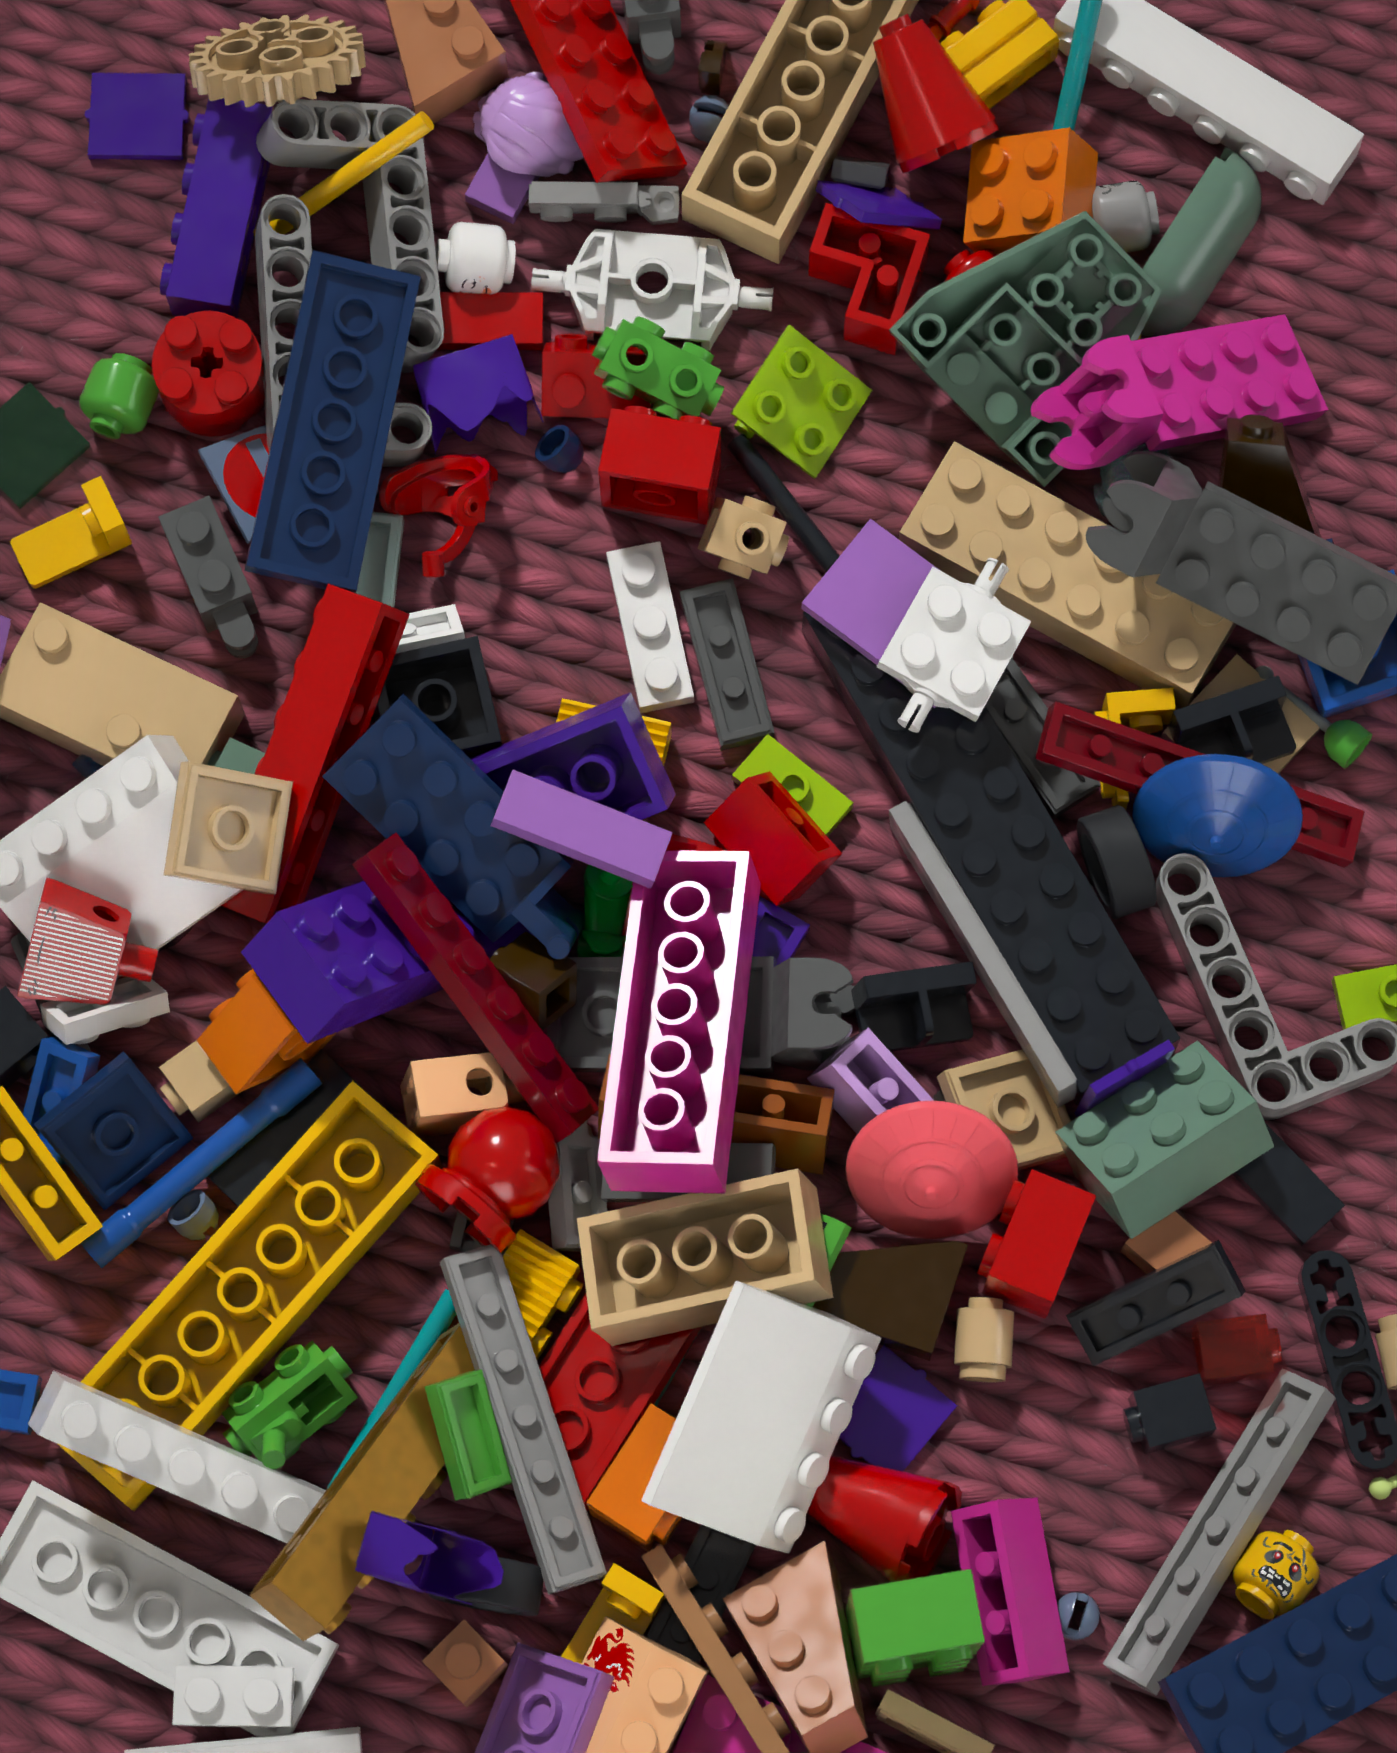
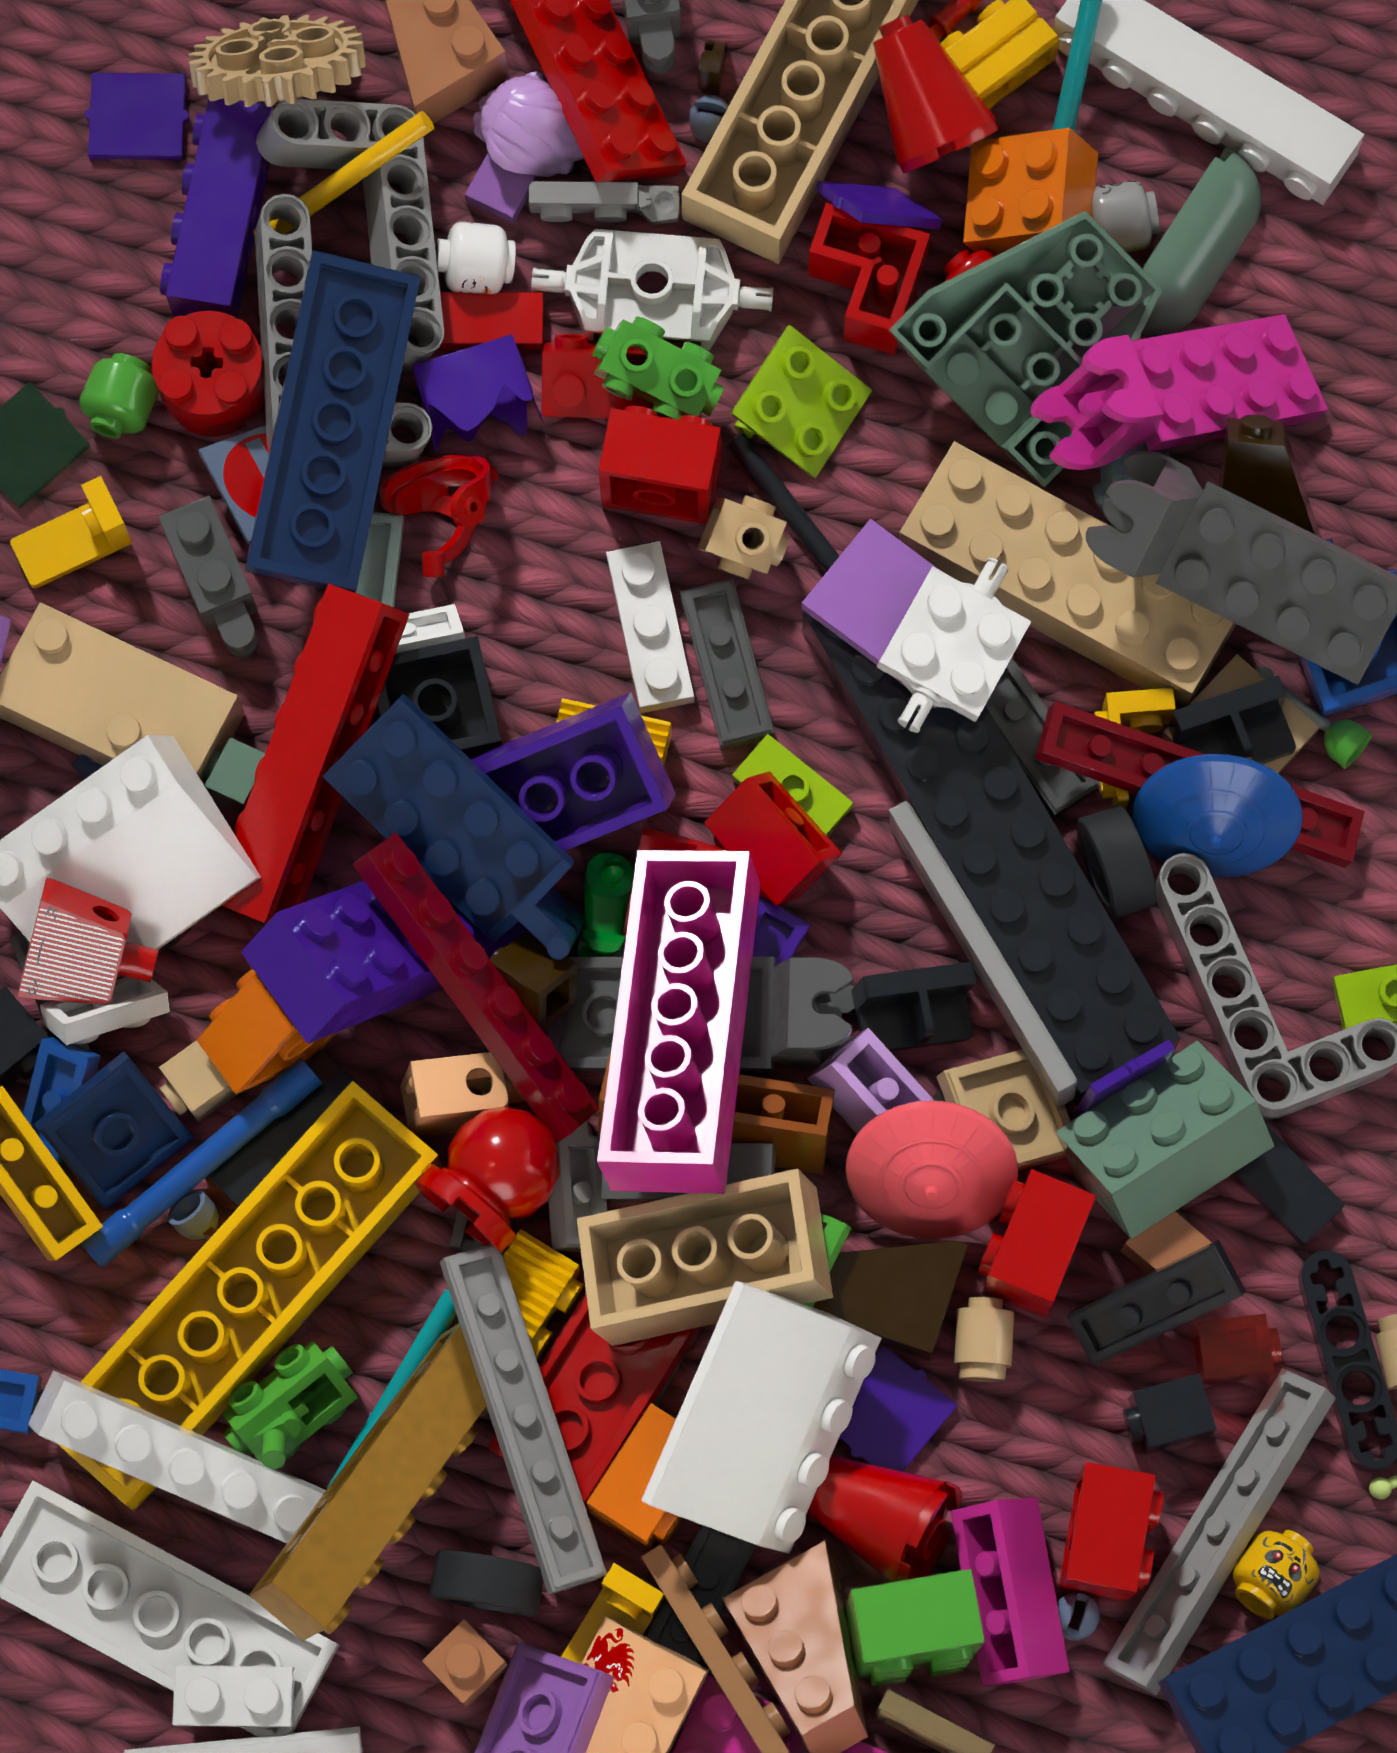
tan tile [163,761,293,894] -> none
dark purple piece [355,1511,504,1605] -> none
bright green tile [424,1369,512,1500] -> none
medium lavender tile [491,770,673,889] -> none
dark blue hinge [535,425,584,473] -> none
dark grey tile [831,155,890,189] -> none
none -> red brick [1058,1462,1164,1602]

